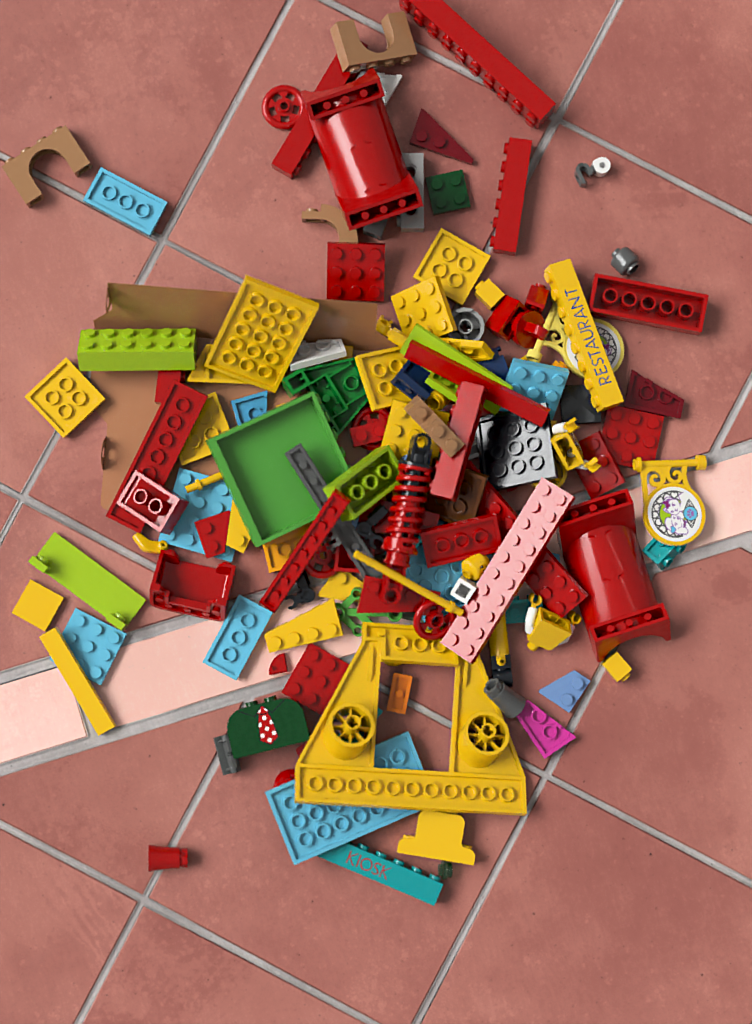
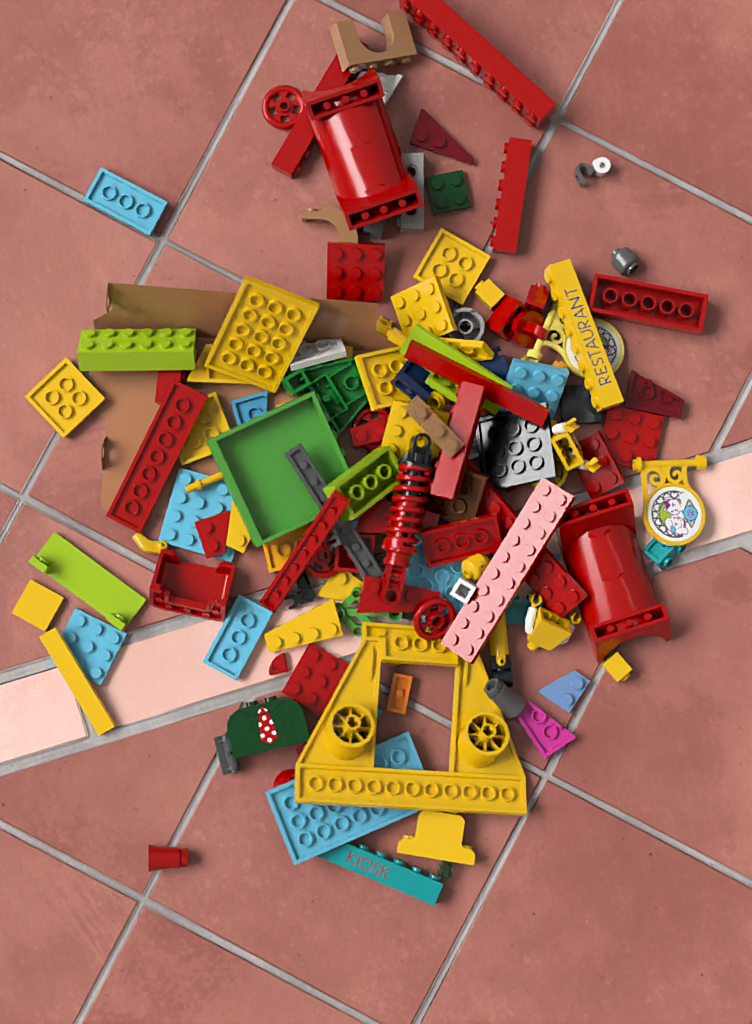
medium nougat arch [1,125,93,208] -> none
red slope [116,470,189,535] -> none
yellow bar [353,550,464,616] -> none
black bar [357,504,390,549] -> none

